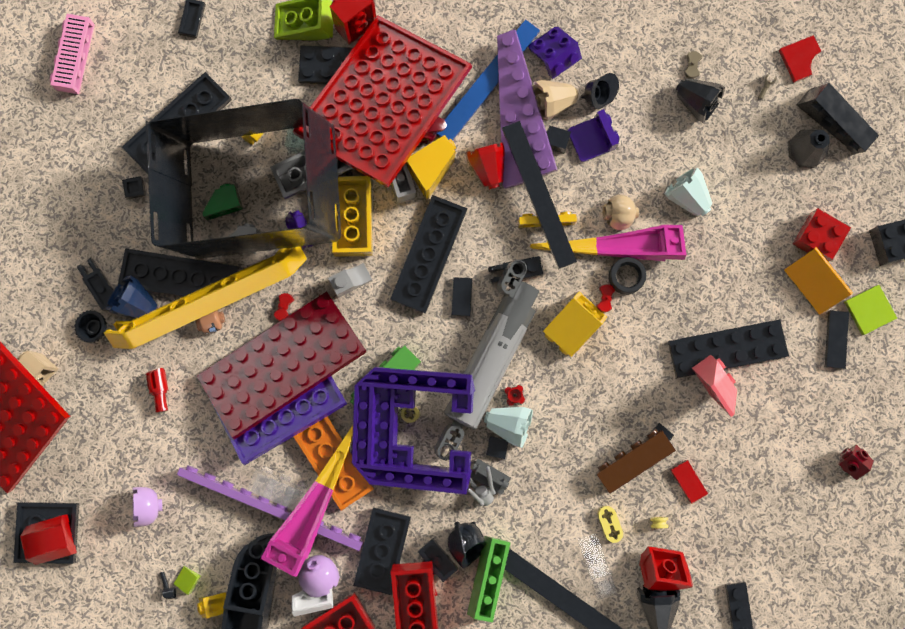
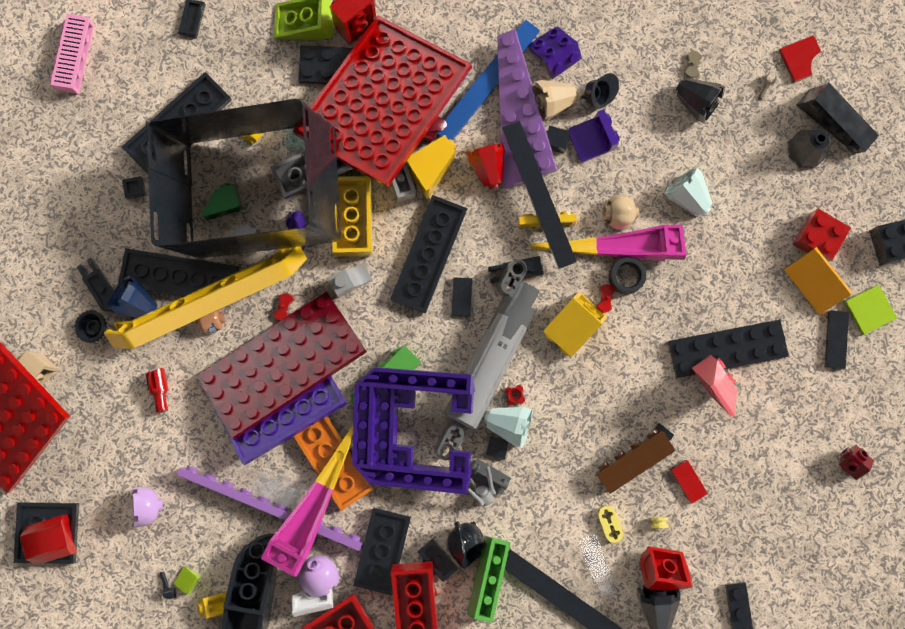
light yellow bush [401,406,420,423] -> none

